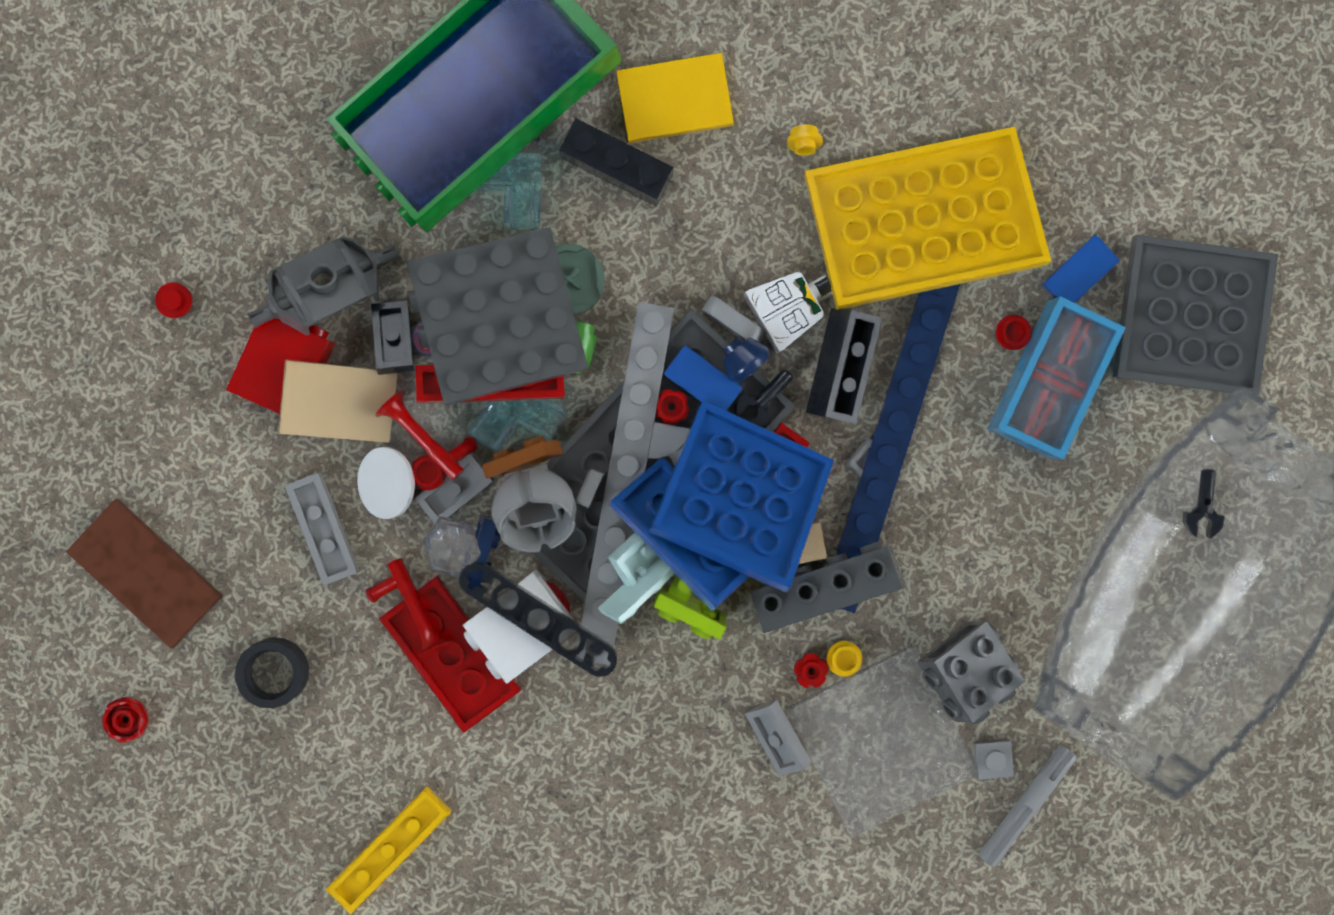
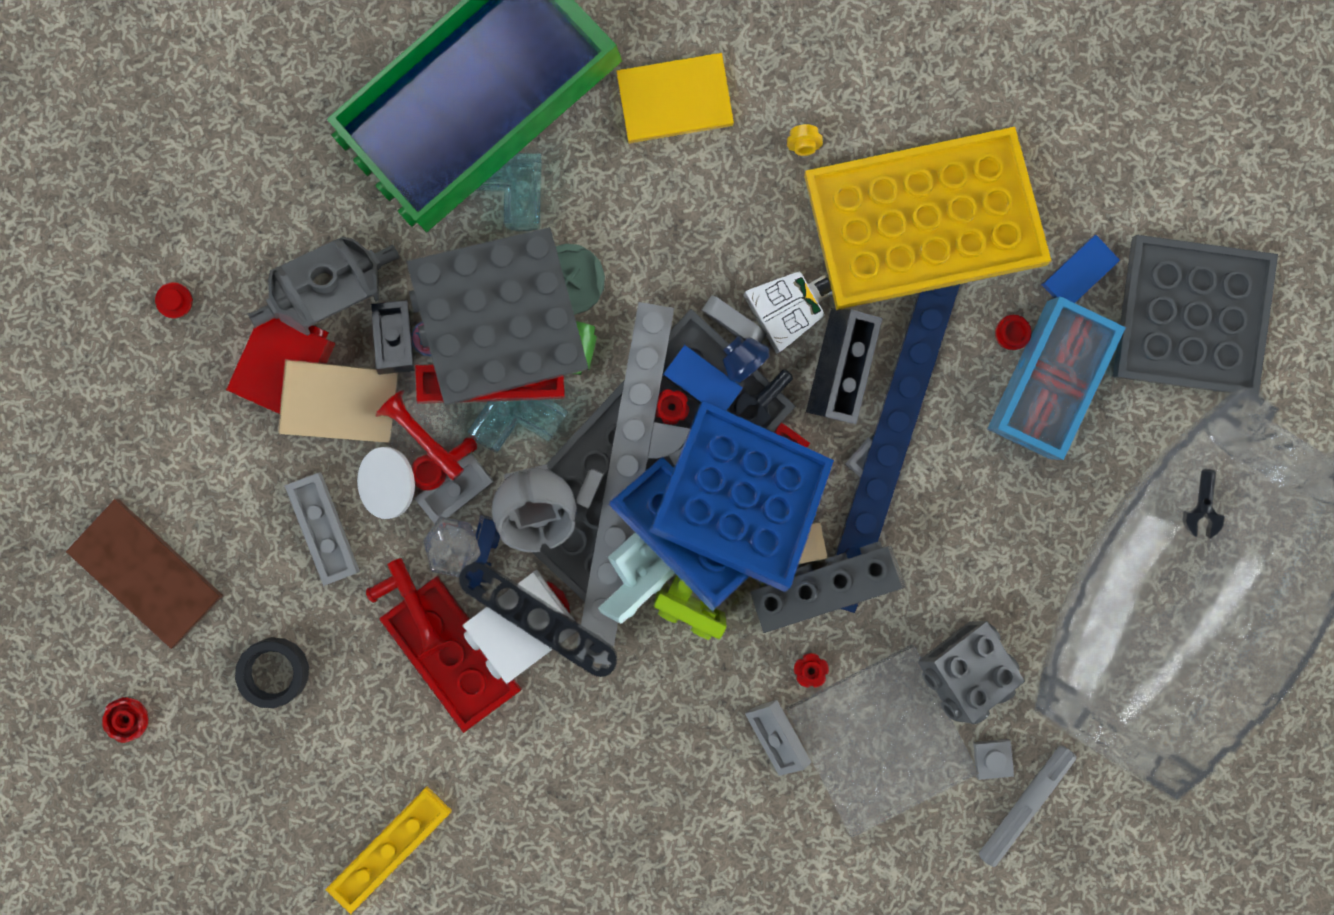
dark orange plate [482,436,563,479] -> none
black brick [559,118,673,207] -> none
yellow plate [826,640,862,677] -> none

